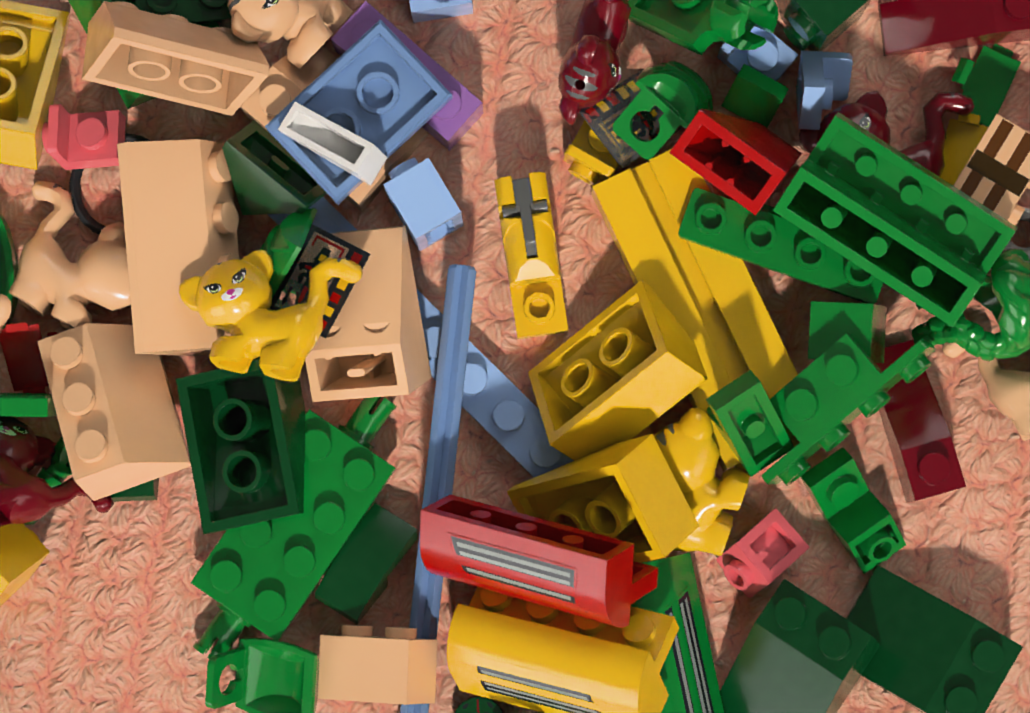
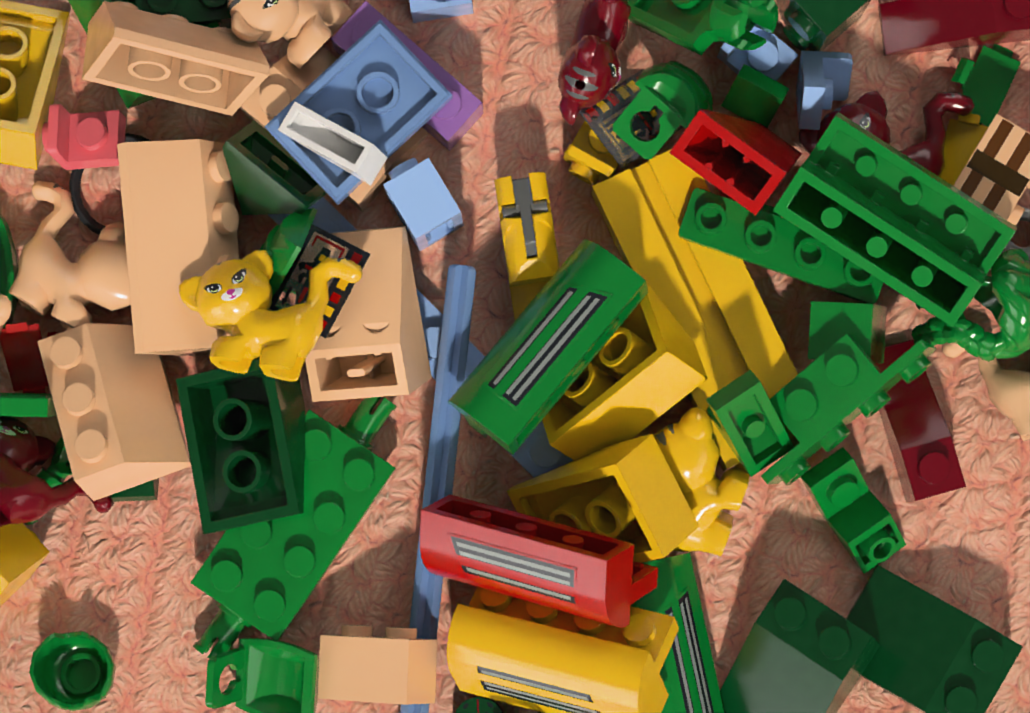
dark green slope [315,503,418,625] -> none
coral bracket [716,508,810,598] -> none
none -> green hair [29,631,116,711]
none -> green brick [448,239,648,455]

